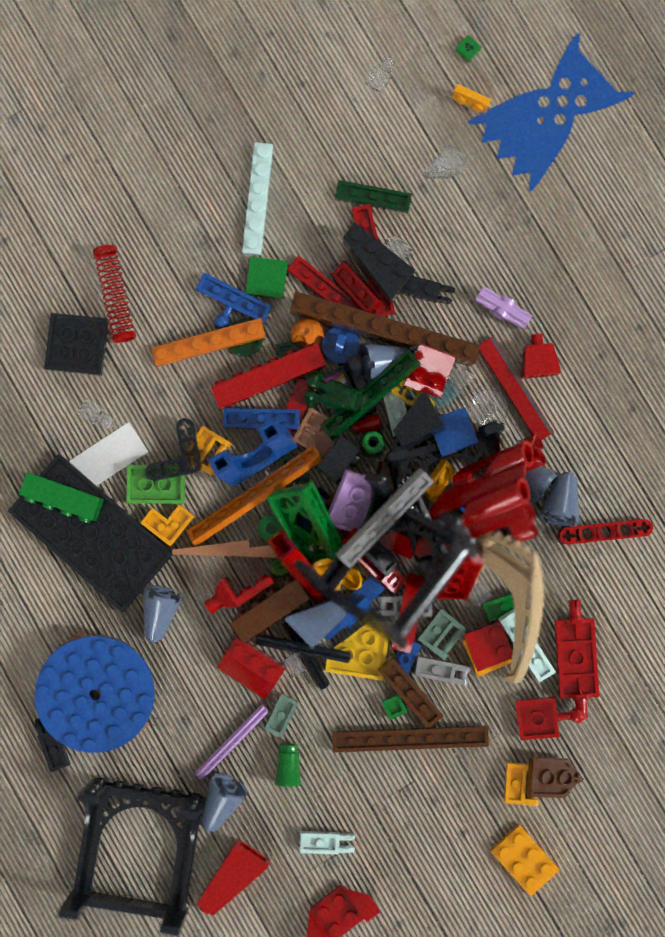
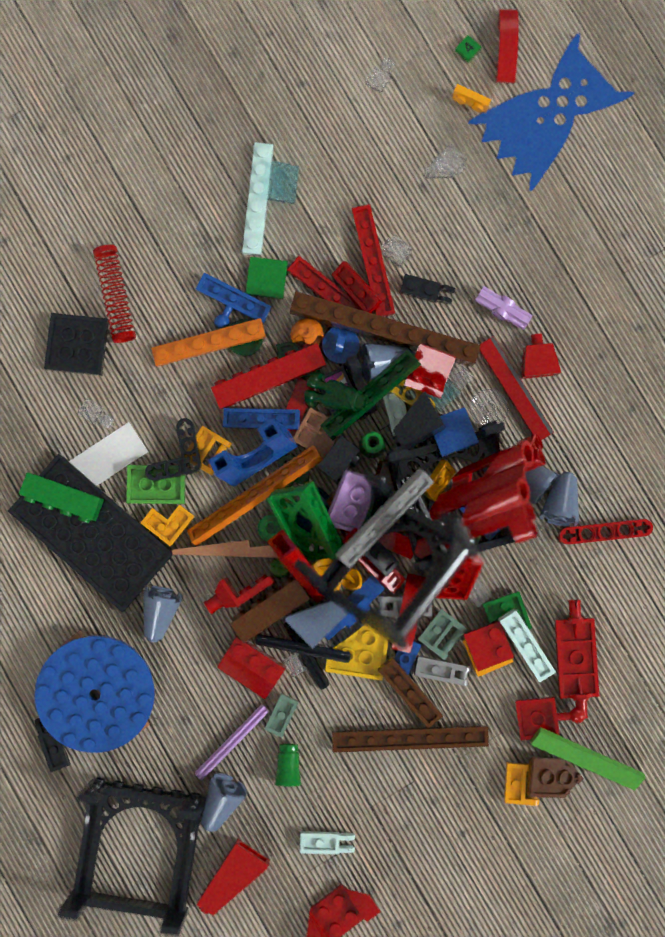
dark green tile [335,180,412,213] -> none
black wedge [343,223,415,304] -> none
red cone [353,414,382,434] -> none
green plate [381,694,407,720] -> none
tan piece [472,531,543,683] -> none
light orange plate [490,823,559,896] -> none
none -> clear light blue plate [267,161,299,204]
none -> red slope [496,9,519,83]
none -> bright green tile [531,727,645,791]

